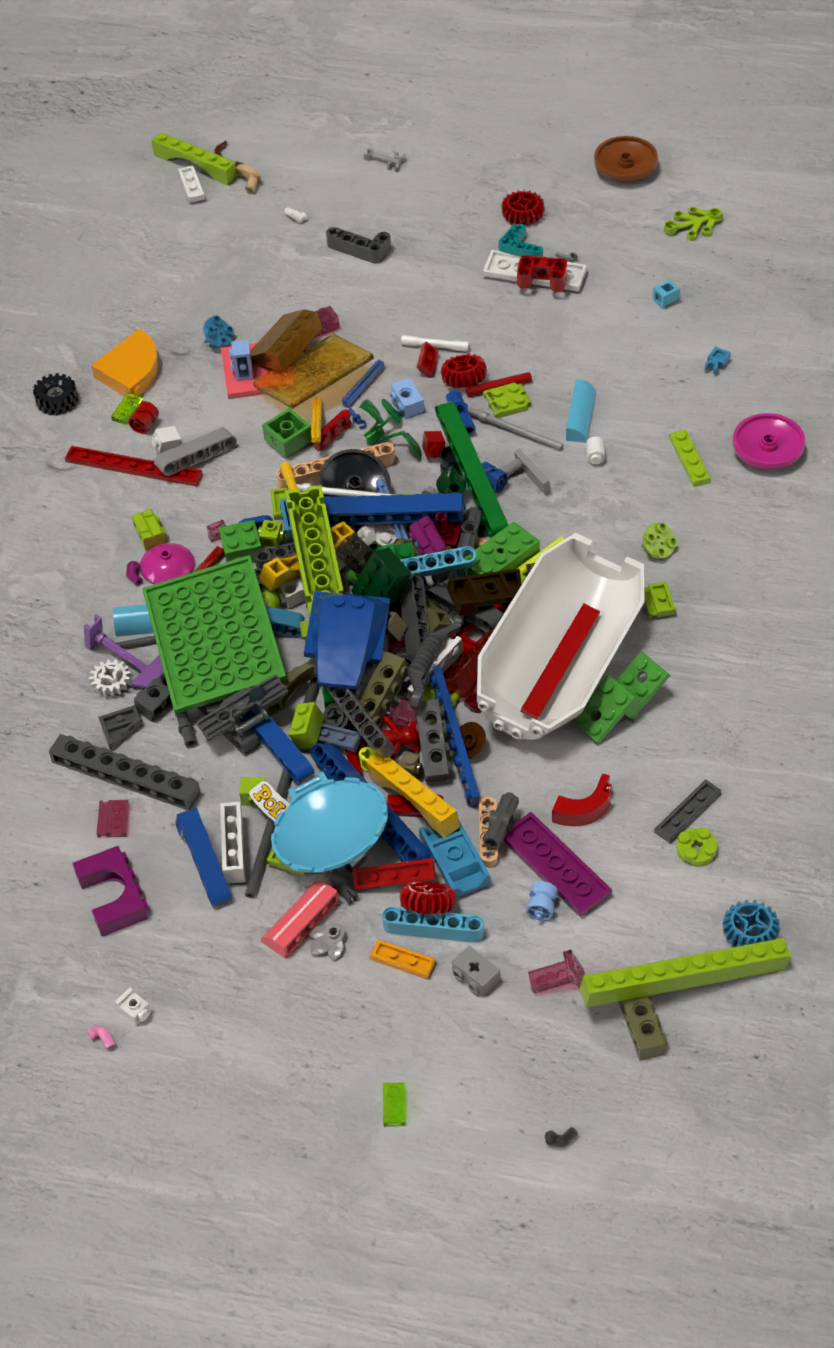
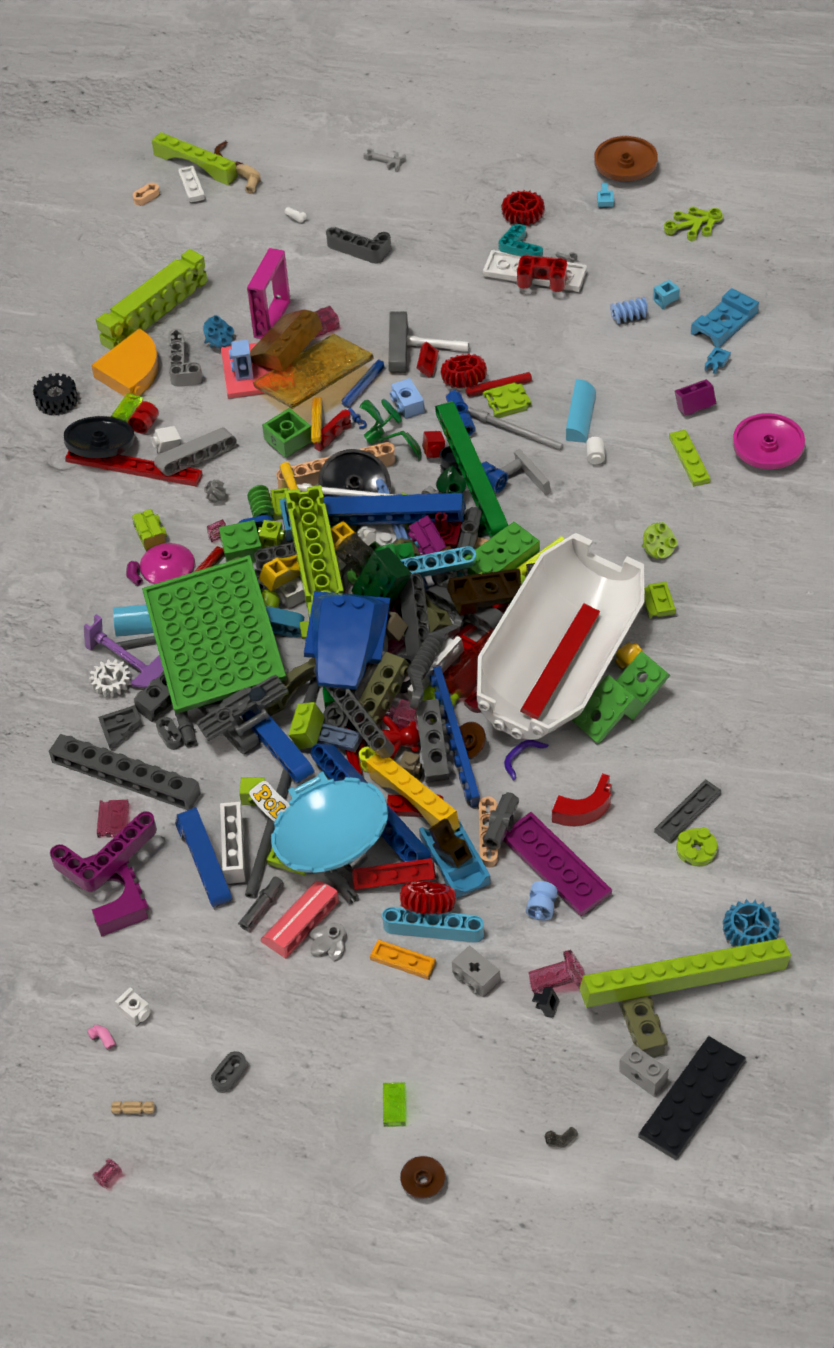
none -> magenta beam [50,811,157,892]
none -> black dish [63,416,134,458]
none -> clear pink bush [92,1158,122,1188]
none -> lime brick [96,249,208,350]
none -> tan axle [111,1101,155,1114]
none -> light nougat beam [133,183,160,206]
none -> dark grey beam [156,717,183,750]
none -> light grey beam [169,329,203,387]
none -> light grey gear [204,479,226,502]
none -> dark grey plate [211,1051,247,1091]
none -> dark grey pin [238,876,284,931]
none -> dark pink window [247,248,291,339]
none -> bright green piece [247,485,275,519]
none -> dark grey beam [388,311,408,372]
none -> reddish brown dish [400,1156,445,1199]
none -> dark brown brick [428,818,473,868]
none -> dark purple animal [504,740,549,780]
none -> black tile [532,987,559,1017]
none -> medium azure plate [597,183,614,207]
none -> light blue piece [610,297,648,324]
none -> yellow head [615,642,642,669]
none -> light grey brick [619,1044,669,1097]
none -> black plate [638,1036,746,1160]
none -> magenta brick [675,379,717,415]
none -> dark azure piece [691,288,759,348]

